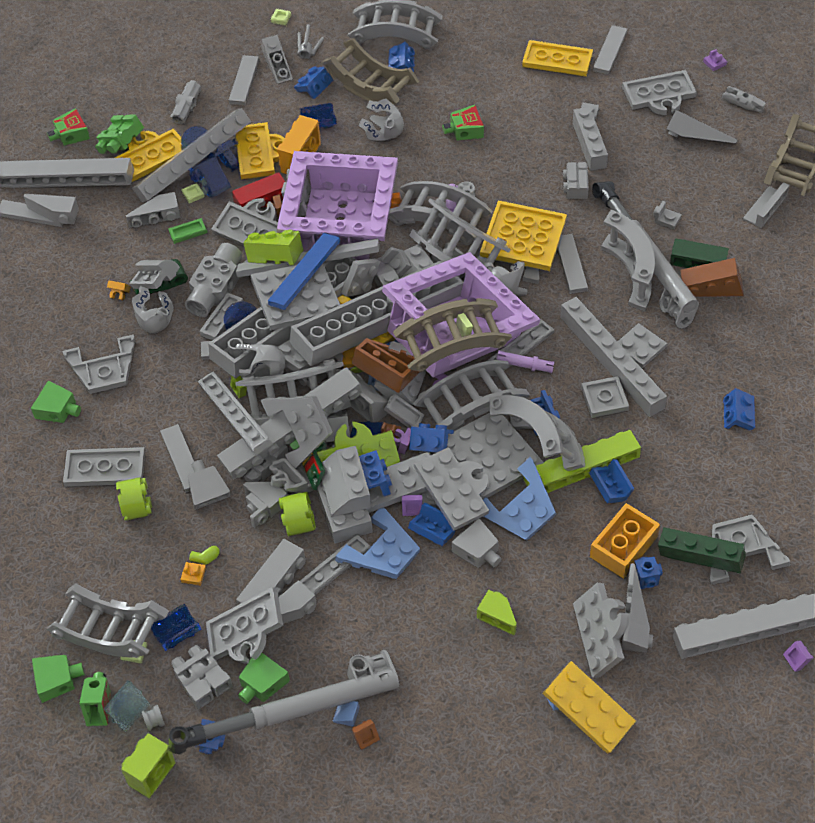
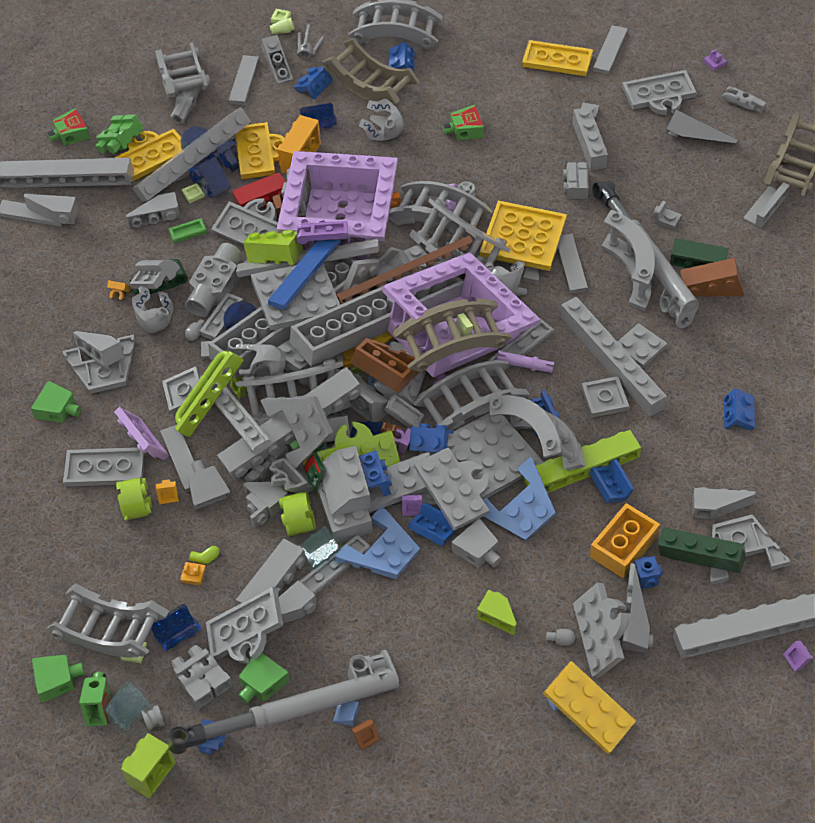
none -> light grey slope [73,331,124,367]
none -> lavender plate [115,407,170,460]
none -> light grey fence [155,42,210,98]
none -> light orange tile [156,479,179,504]
none -> light grey plate [162,366,206,414]
none -> lime piece [175,351,244,437]
none -> light grey cylinder [185,319,205,341]
none -> yellowish green cone [270,17,294,35]
none -> medium lavender plate [297,221,348,244]
none -> clear light blue piece [299,526,341,570]
none -> dark orange plate [336,235,473,303]
none -> light grey cylinder [545,629,575,646]
none -> light grey slope [692,487,755,519]

